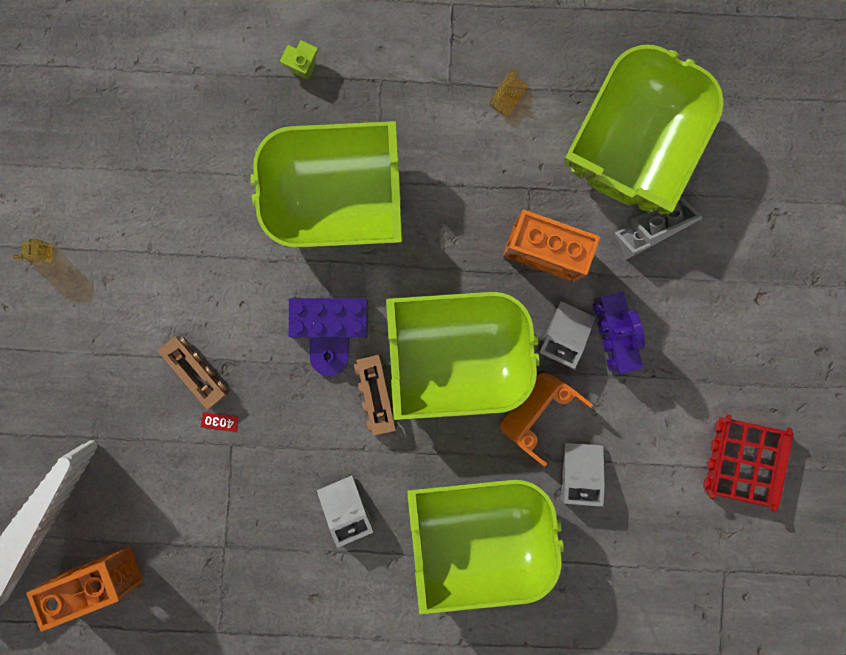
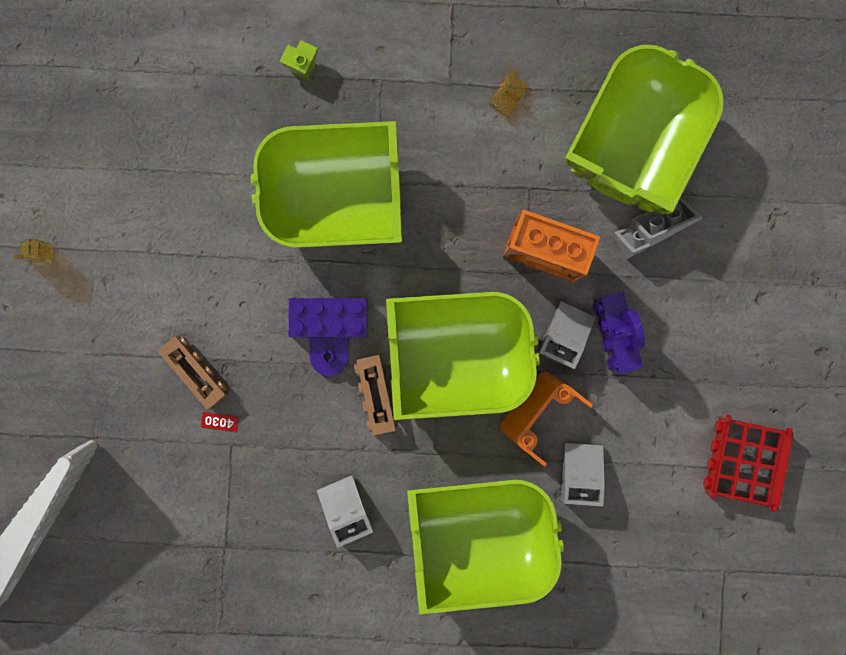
orange piece [26,546,144,632] -> none

